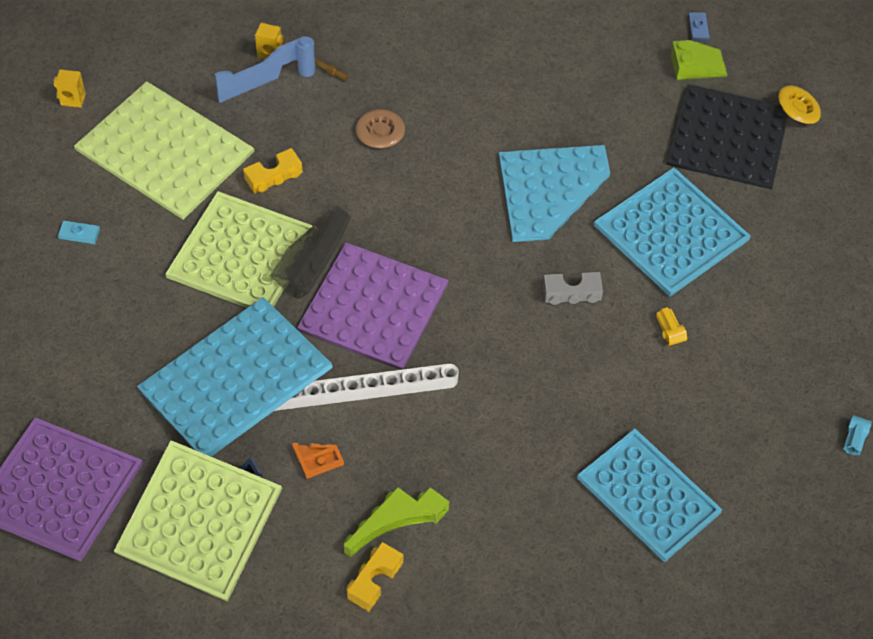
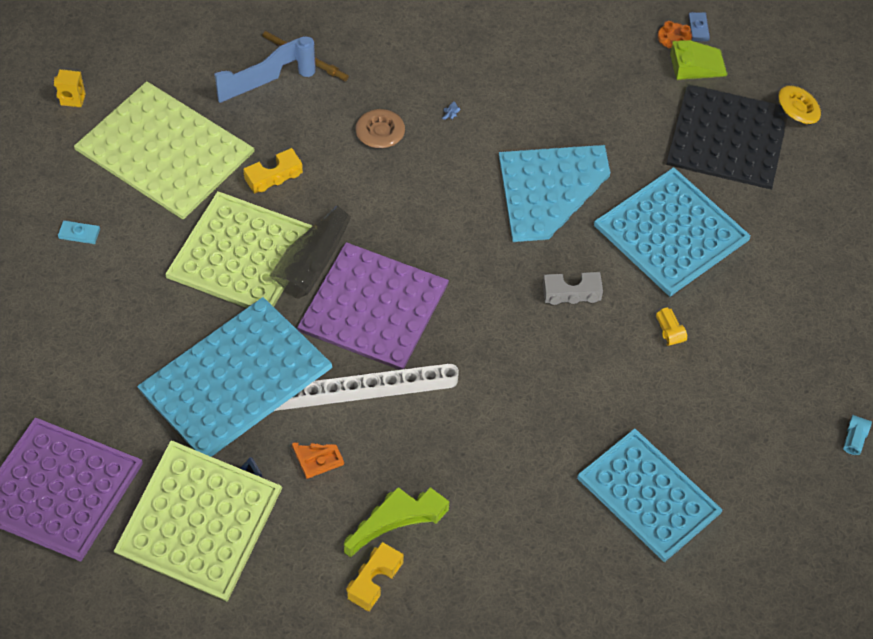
yellow brick [255,23,283,59] -> none
none -> medium blue plant [442,102,460,119]
none -> orange dish [658,21,692,48]

